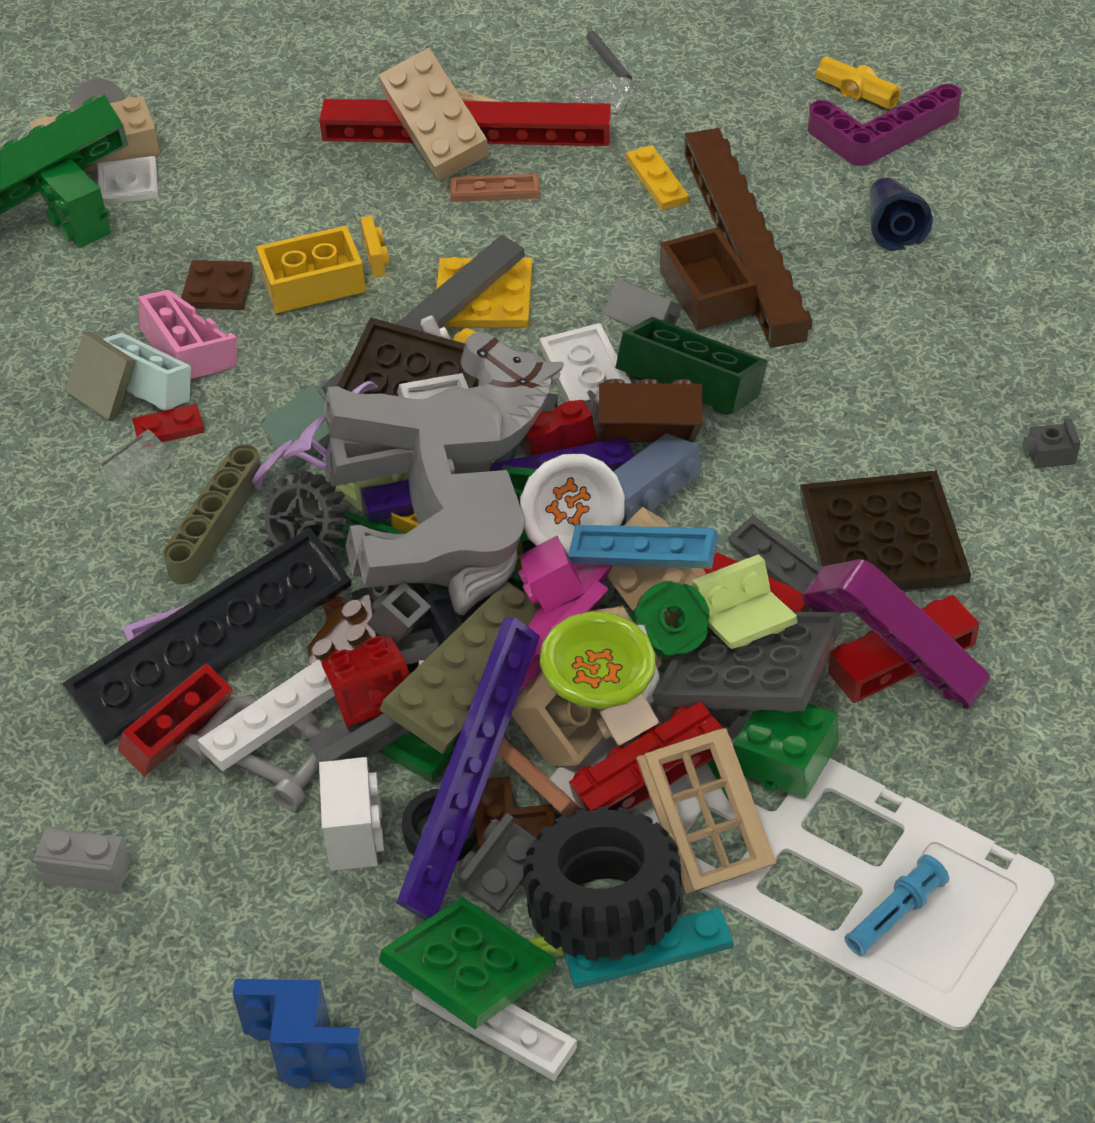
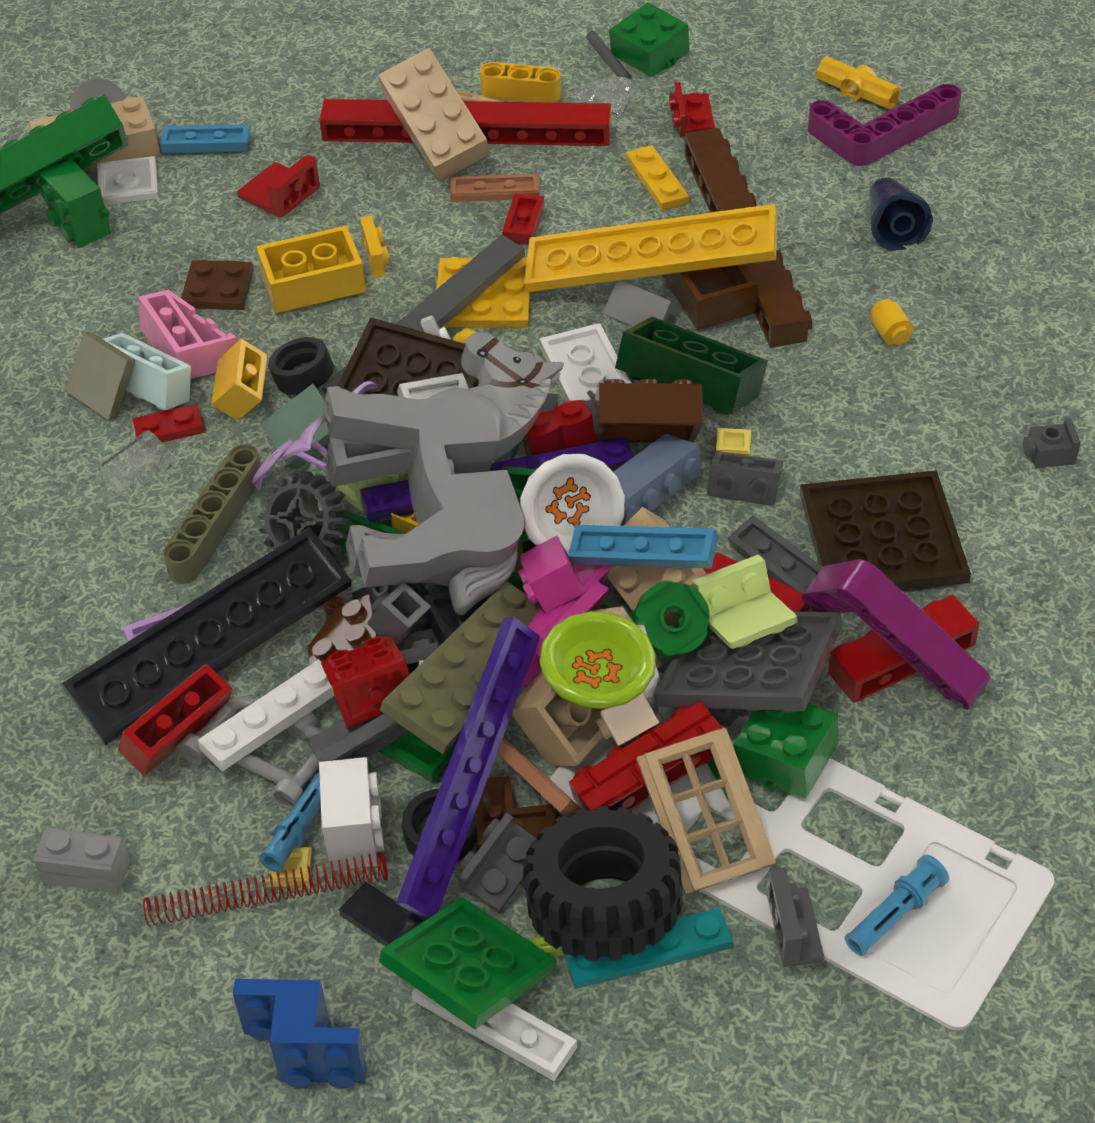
none -> red piece [143,851,388,927]
none -> dark azure plate [160,124,251,153]
none -> yellow brick [211,338,267,419]
none -> red bracket [237,154,320,218]
none -> dark azure pin [259,773,321,872]
none -> black tyre [268,337,334,395]
none -> light yellow tile [268,847,313,887]
none -> black tile [339,881,424,947]
none -> yellow beam [480,62,561,103]
none -> red plate [502,193,545,244]
none -> yellow plate [524,204,777,292]
none -> green brick [609,2,690,77]
none -> red bracket [669,82,715,137]
none -> dark grey bracket [707,451,784,506]
none -> light yellow tile [716,428,751,456]
none -> dark grey bracket [767,867,824,967]
none -> yellow brick [871,299,914,345]

